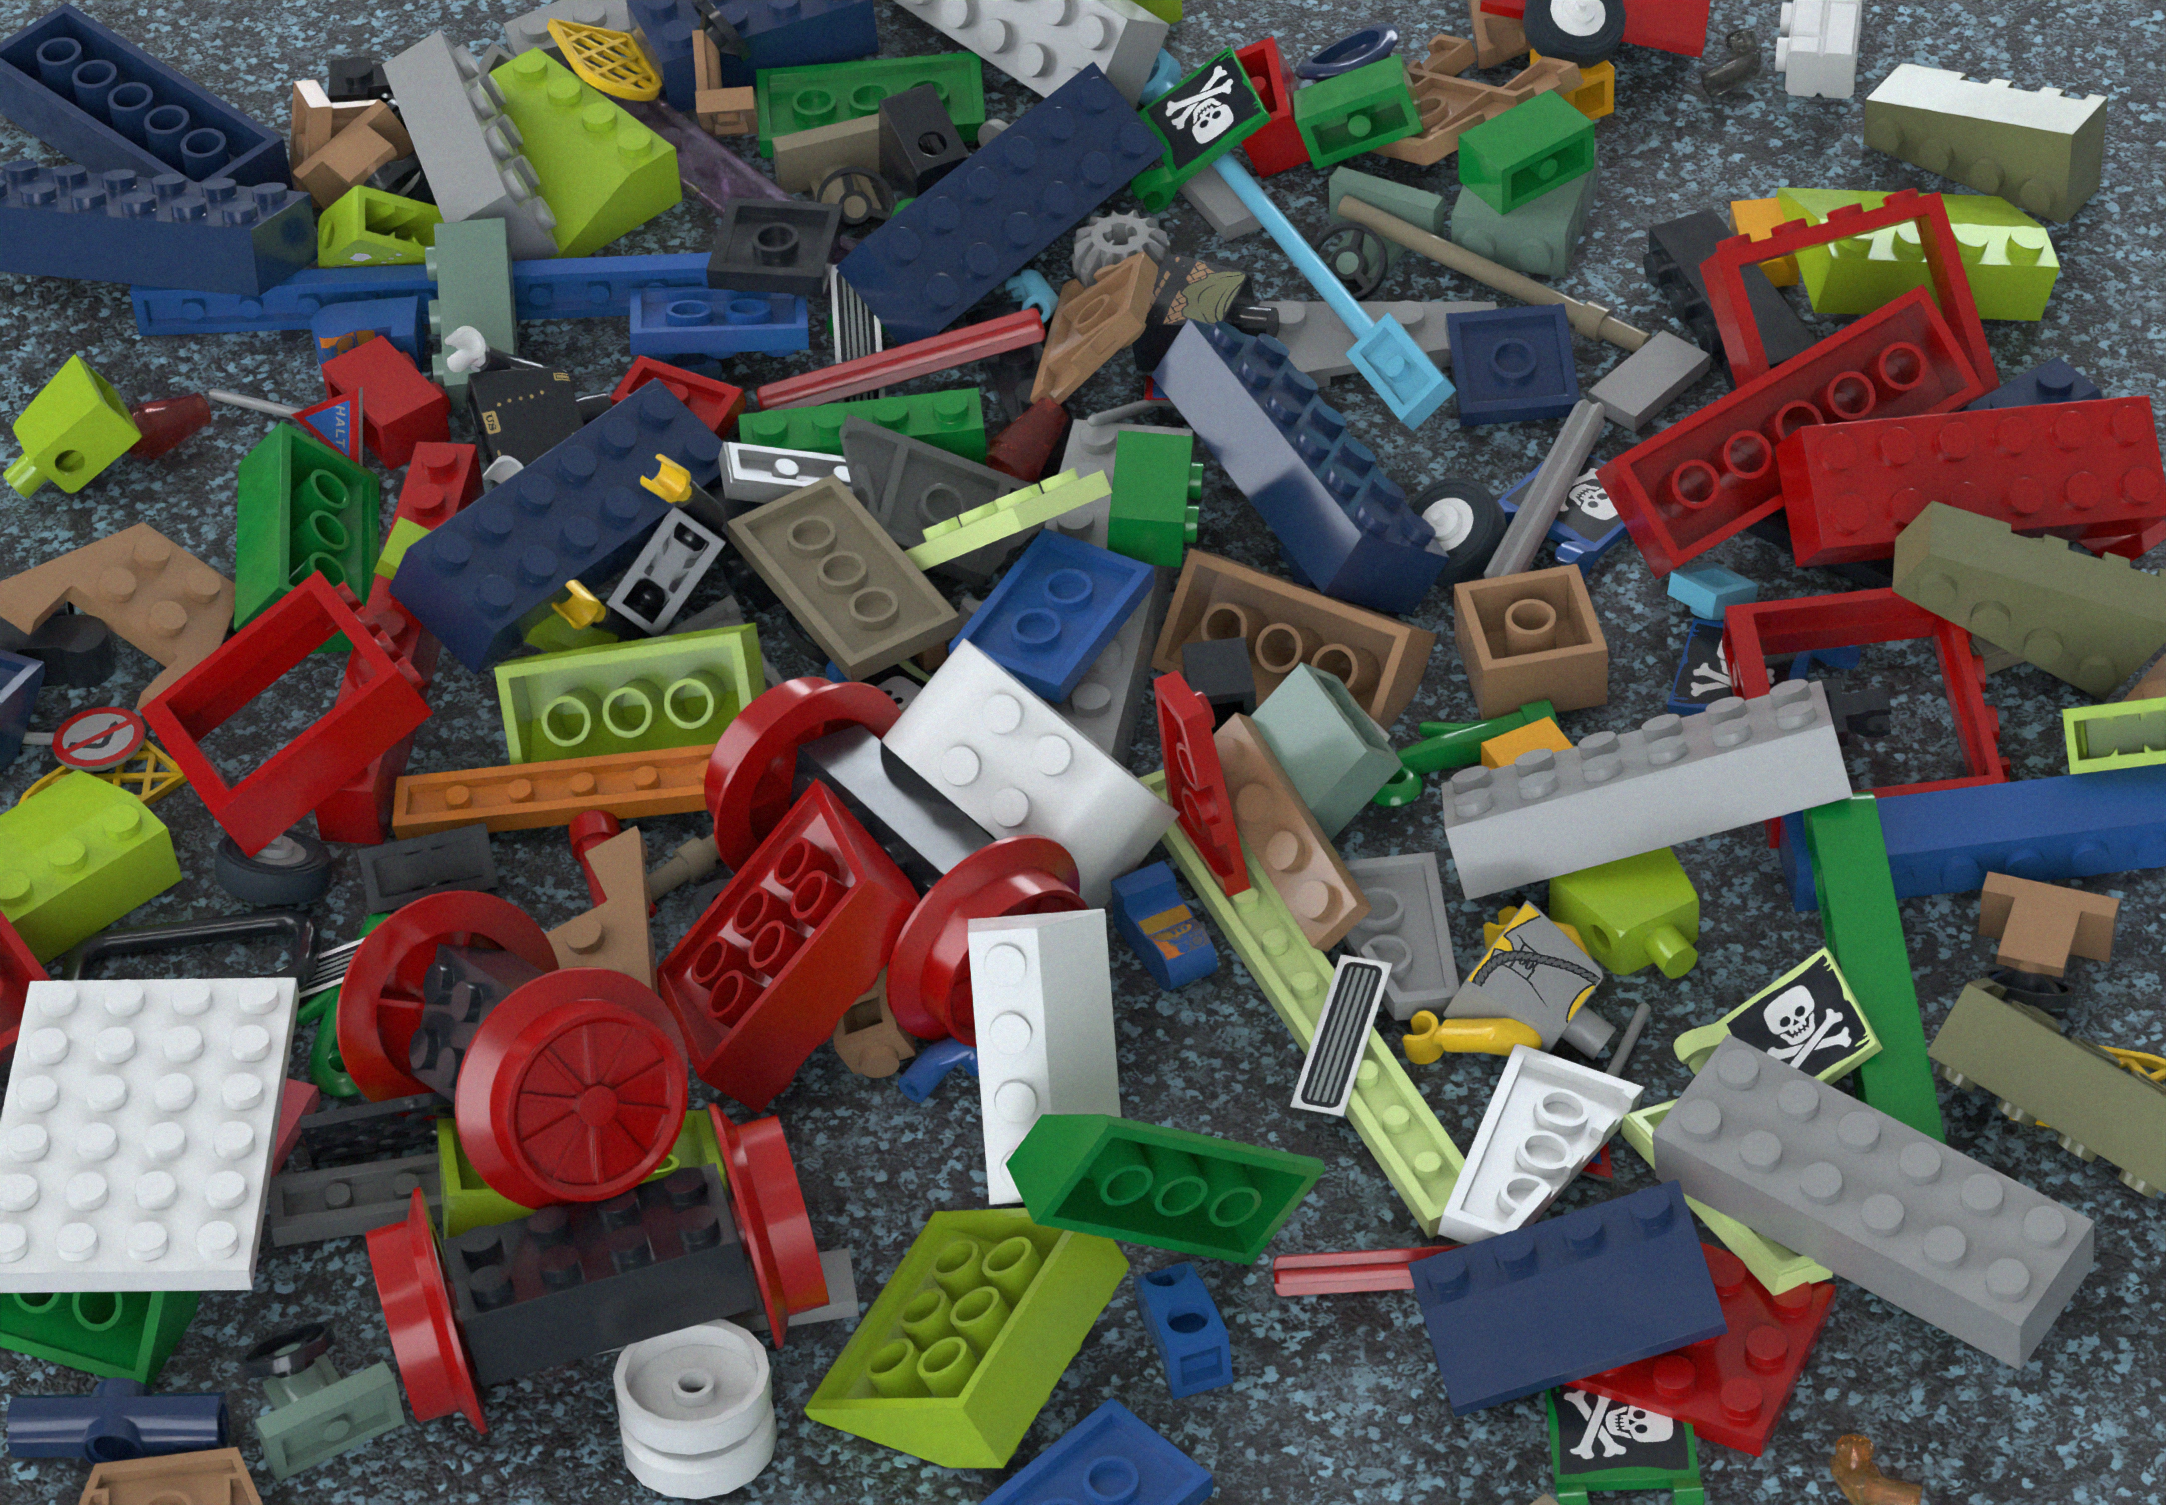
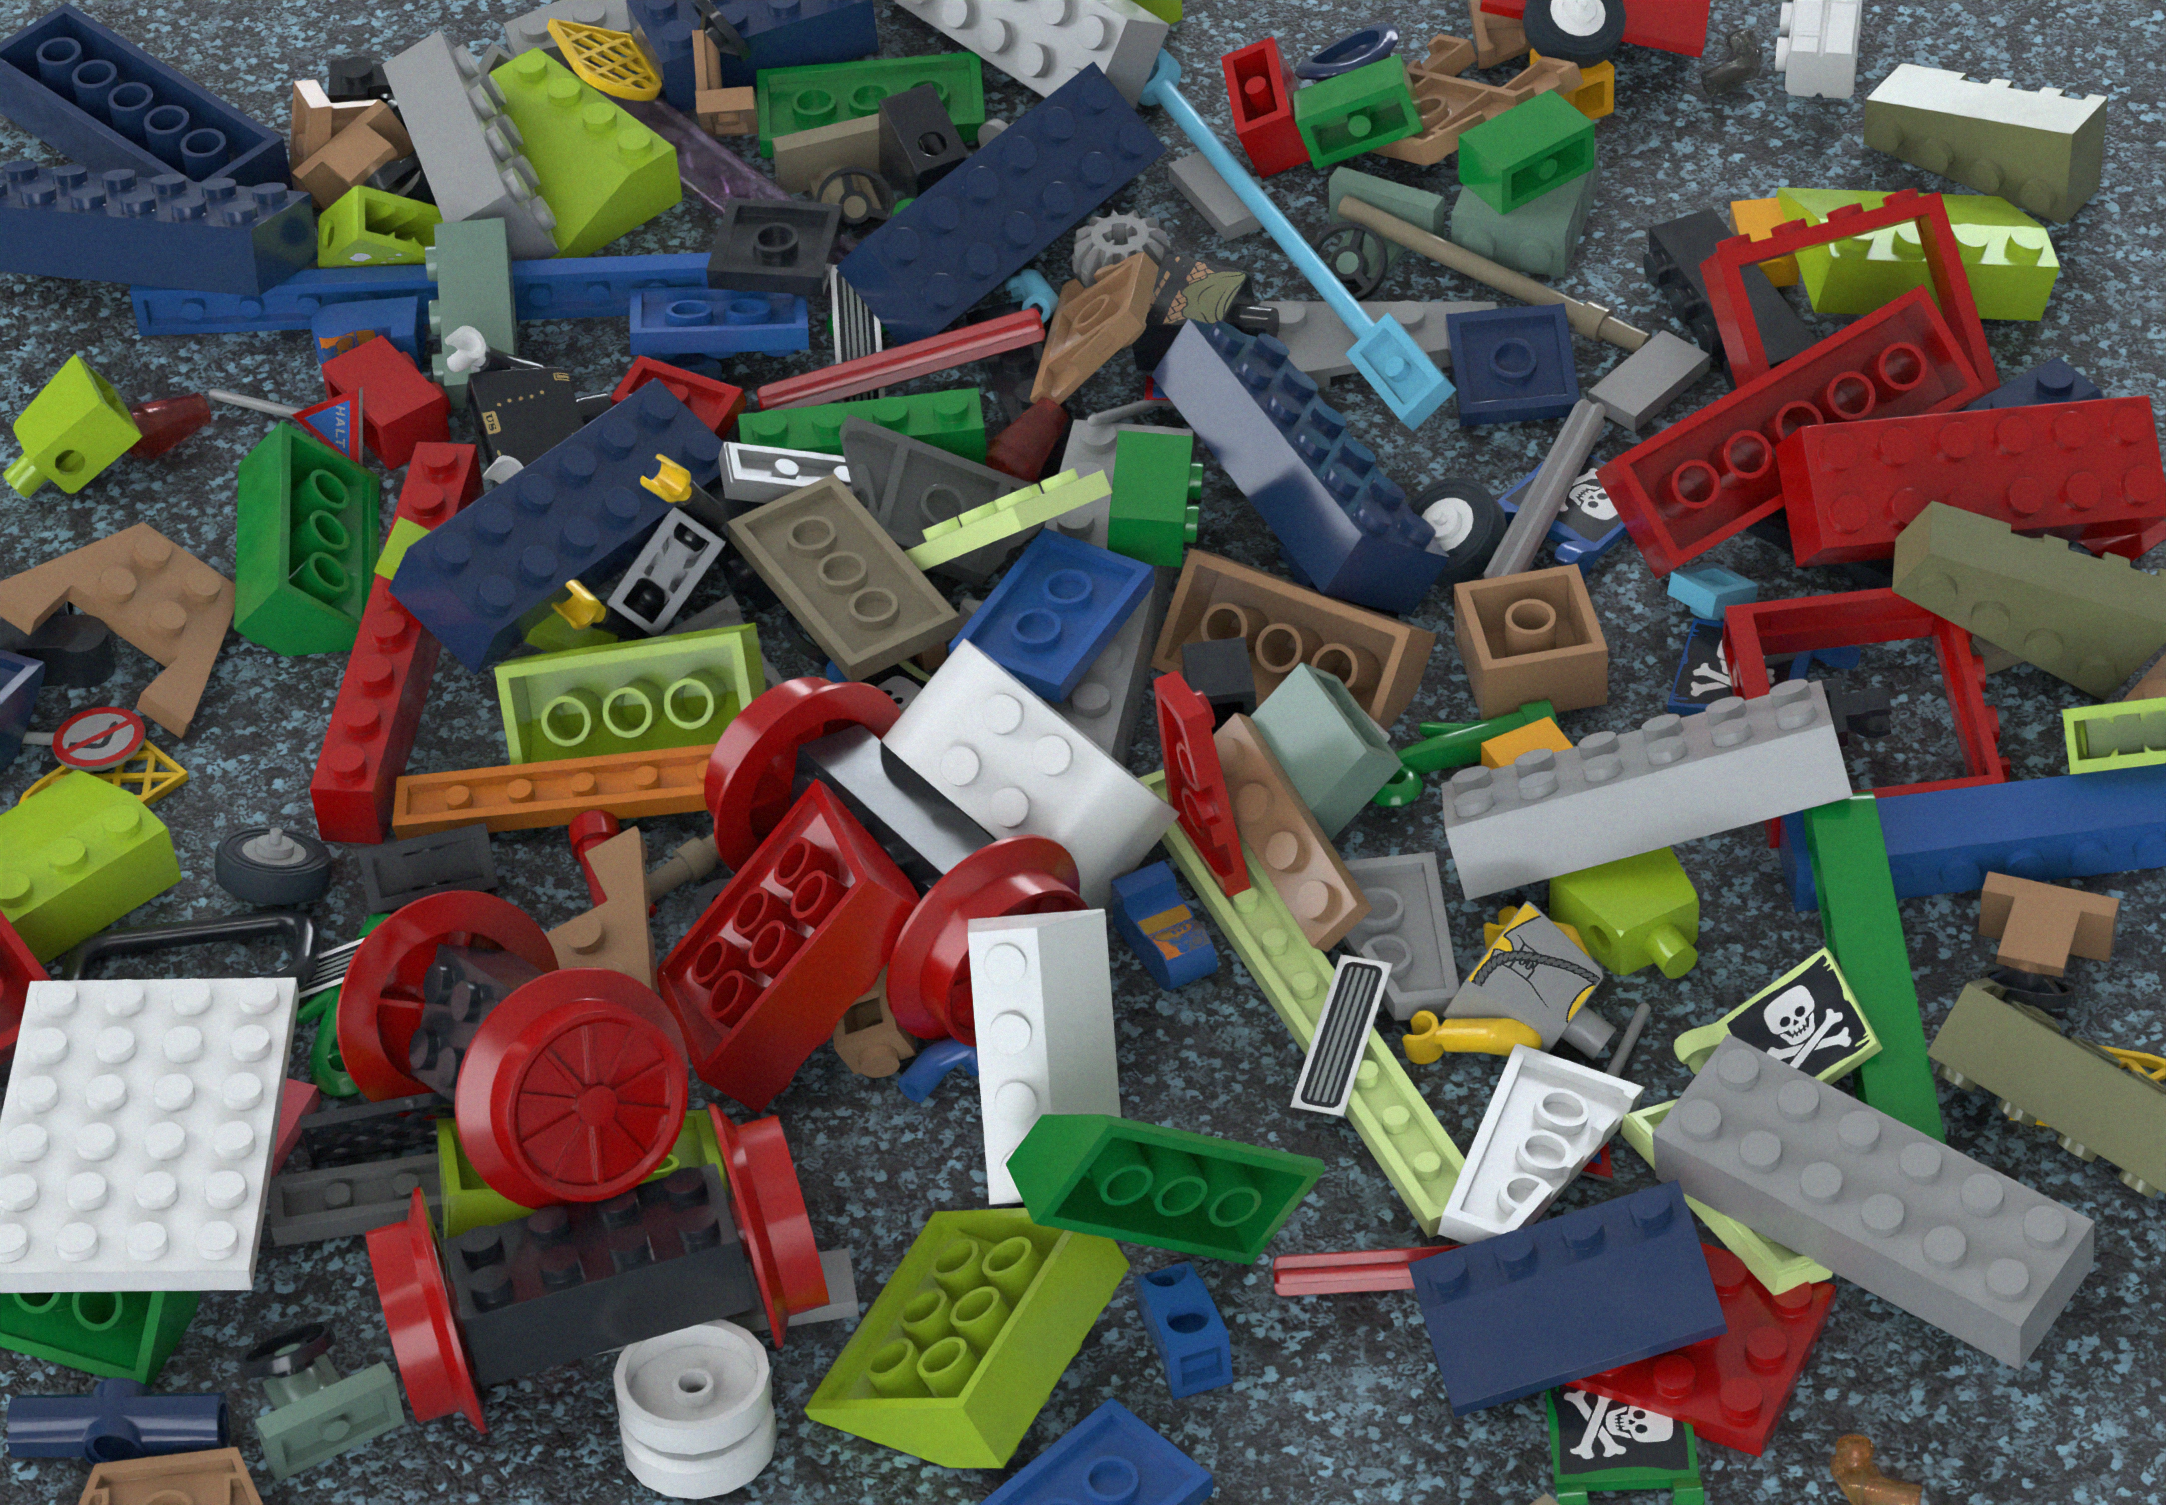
red window [140,570,434,859] -> none
flag [1131,46,1272,214] -> none

